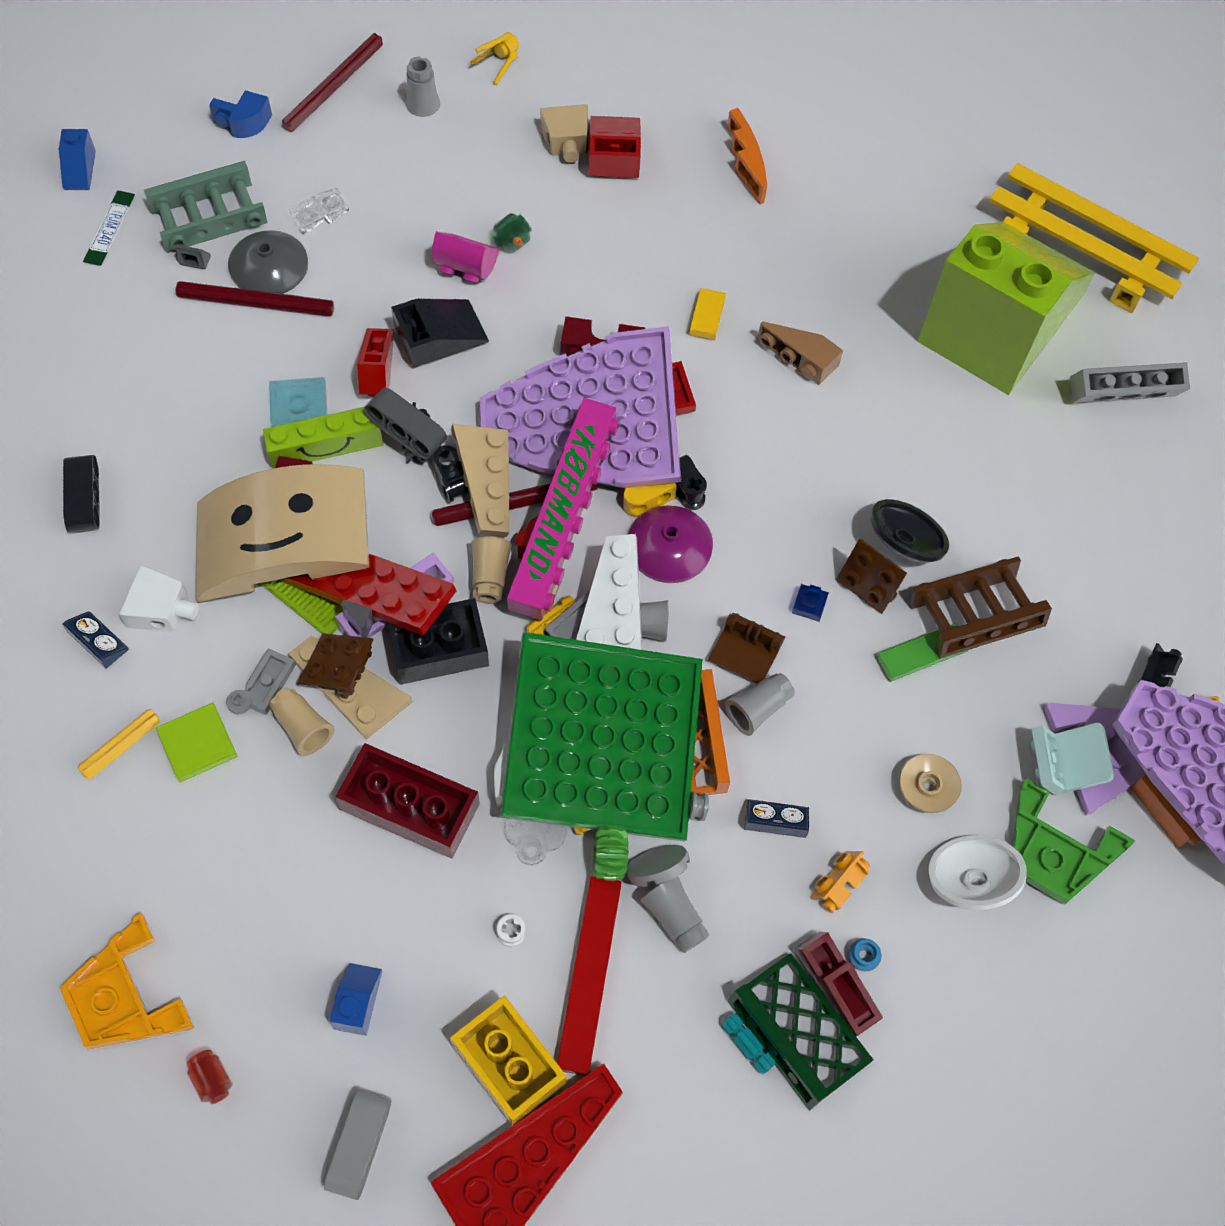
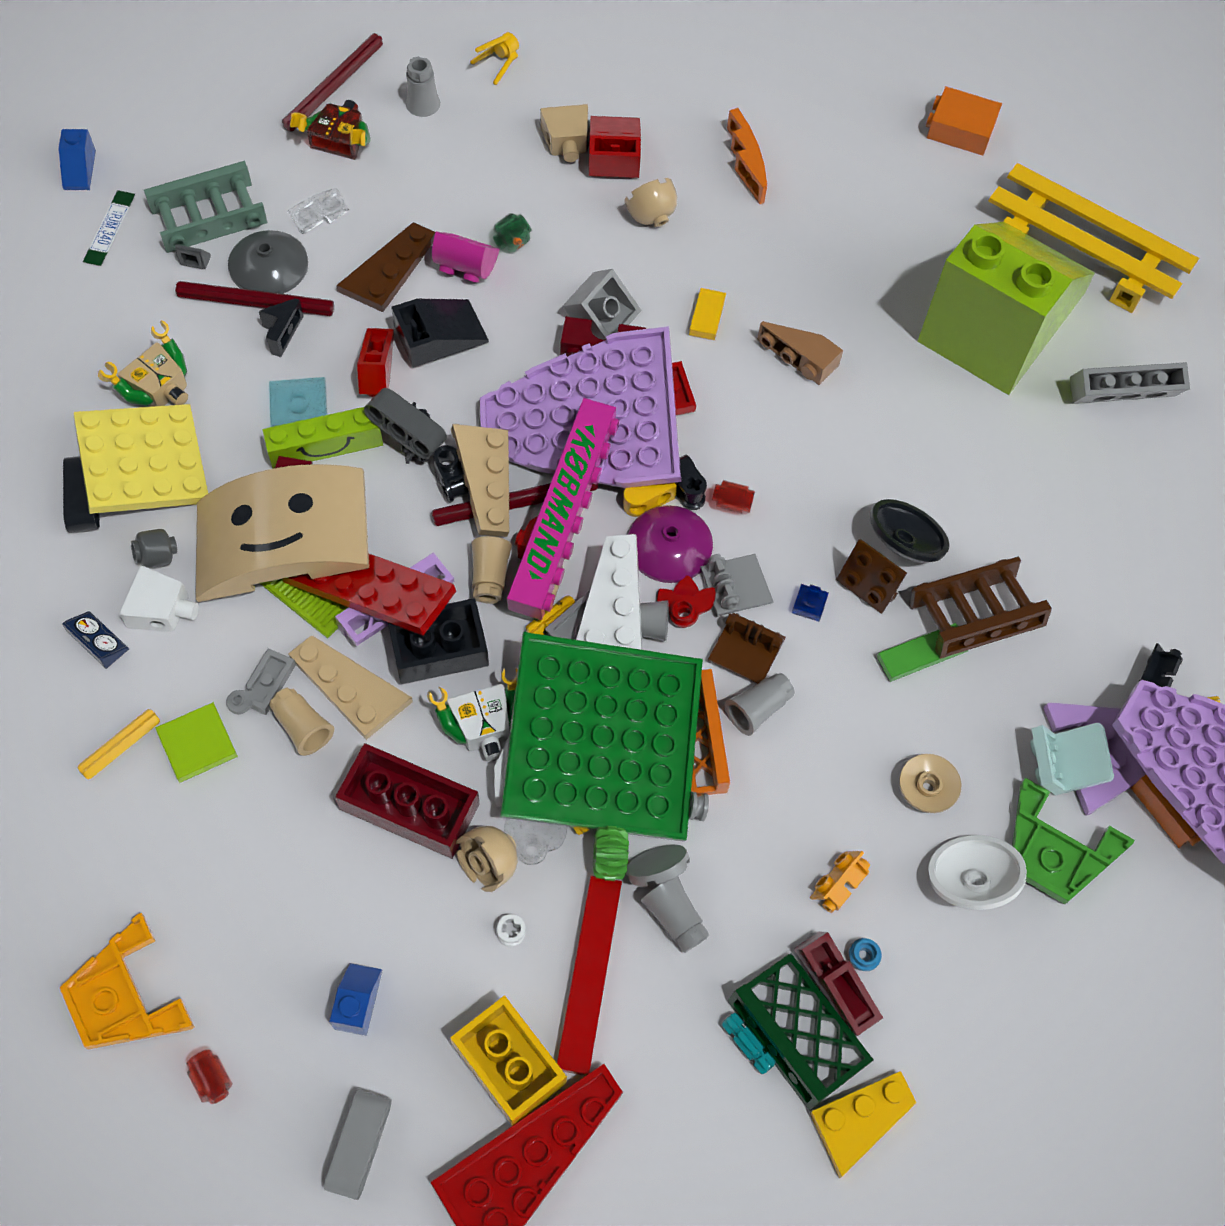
blue brick [209,90,272,138] -> none
reddish brown hinge [298,633,374,699] -> none
dark grey slope [342,600,374,637] -> none
slope [744,799,809,838] -> none
none -> light yellow plate [74,404,208,514]
none -> torso [98,320,188,407]
none -> dark grey head [131,529,177,568]
none -> black slope [259,298,304,357]
none -> clear red torso [289,100,371,160]
none -> reddish brown wing [336,222,436,312]
none -> torso [427,667,518,761]
none -> tan cylinder [456,826,518,892]
none -> light grey slope [562,269,642,339]
none -> tan cylinder [625,178,677,227]
none -> red plate [657,575,716,628]
none -> light grey hinge [701,554,773,616]
none -> clear red brick [712,480,755,514]
none -> yellow wing [810,1071,917,1178]
none -> orange brick [925,86,1002,156]

